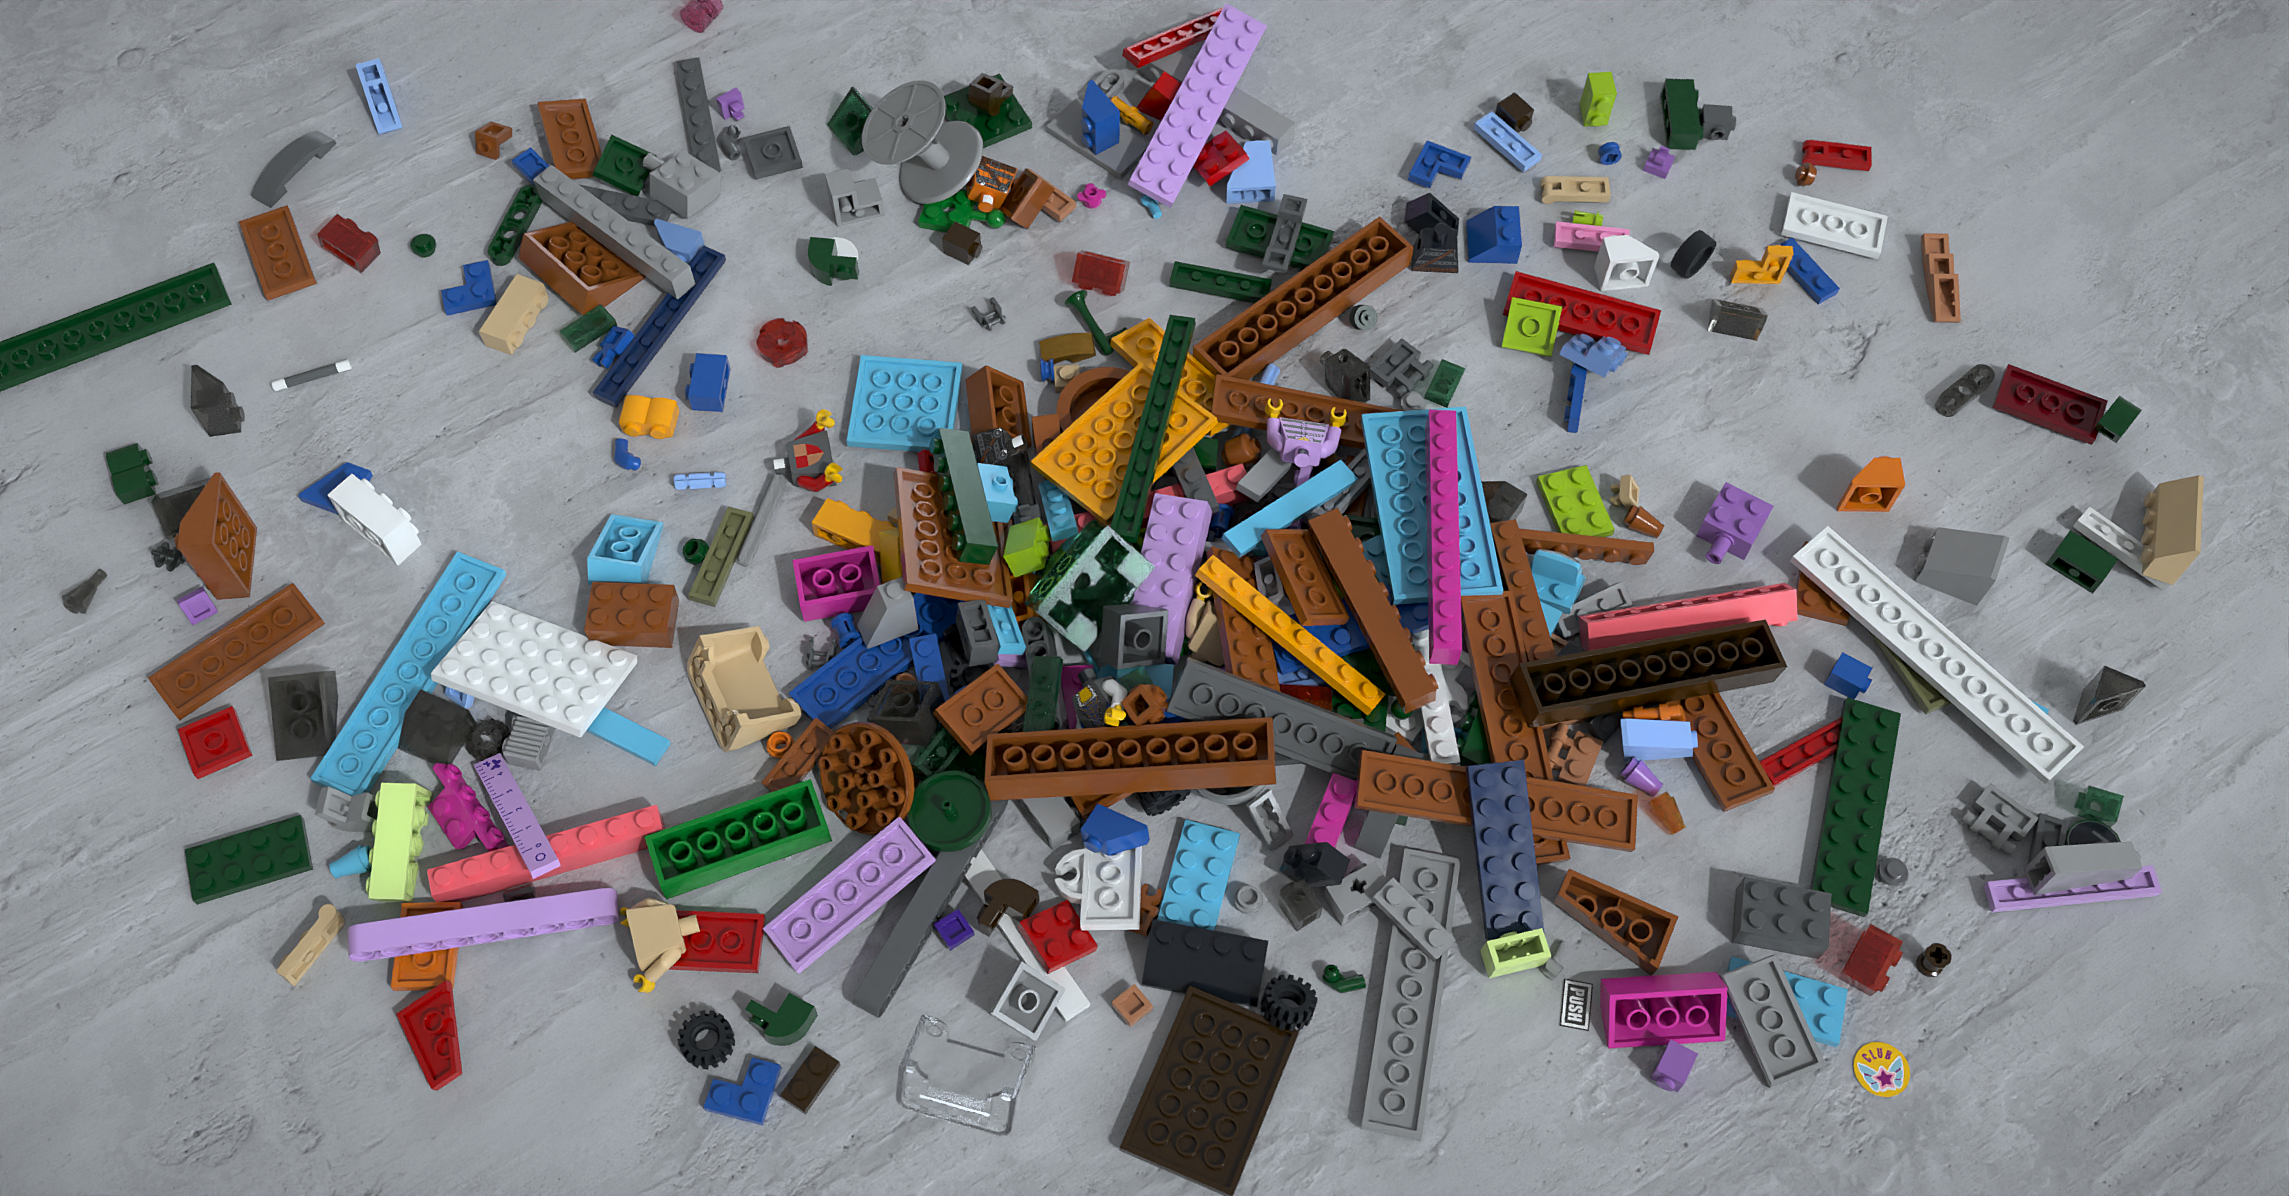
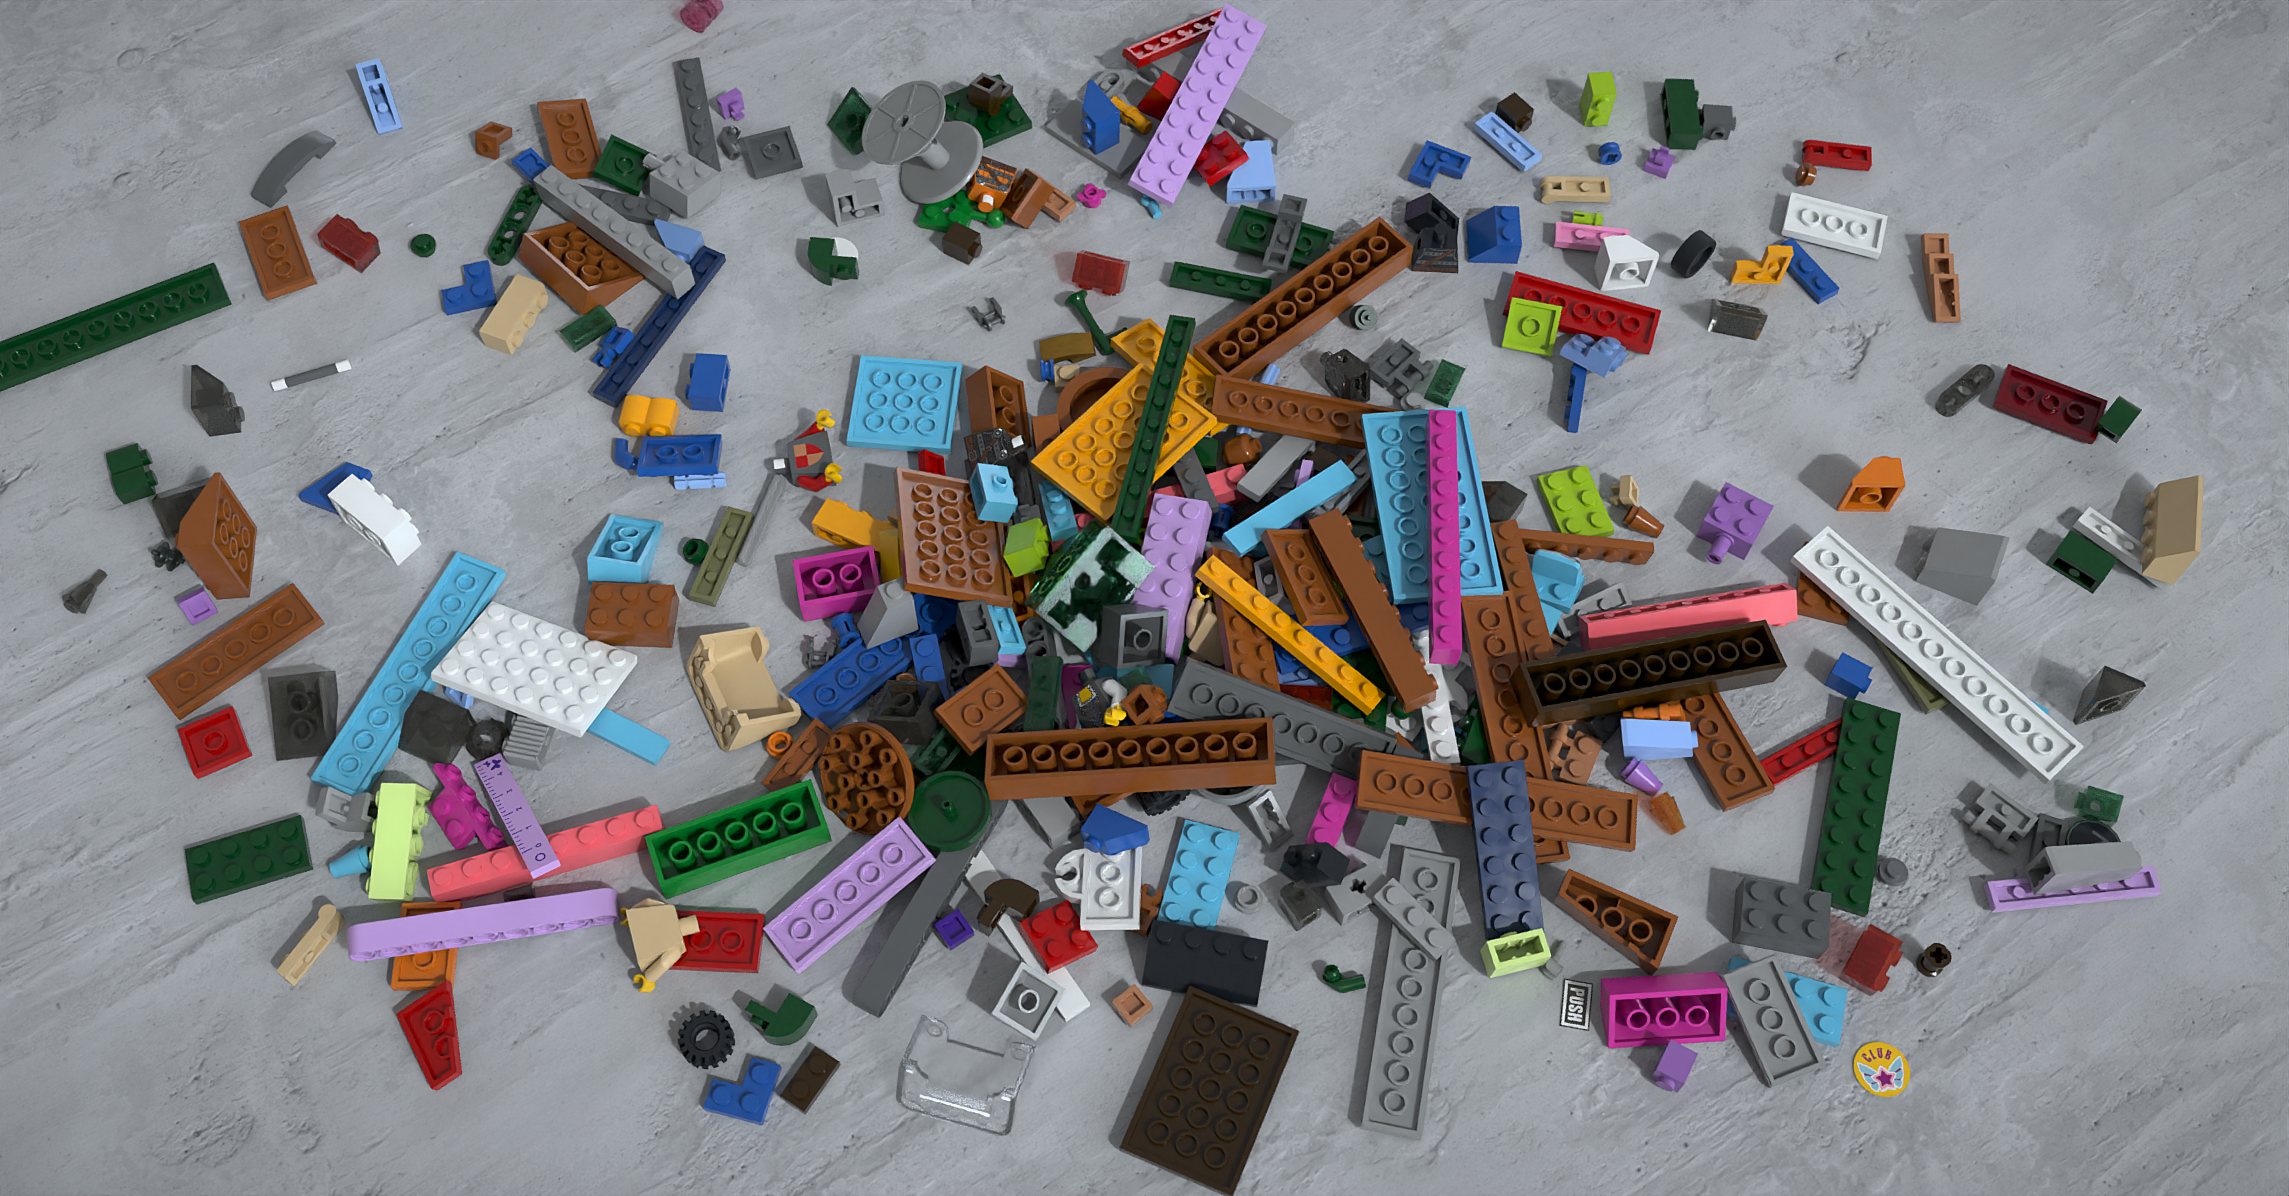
clear red plate [756,318,808,368] -> none
brick [929,428,998,565] -> none
black tyre [1260,974,1317,1031] -> none
lavender torso [1265,398,1347,467] -> none
none -> blue plate [637,434,723,477]

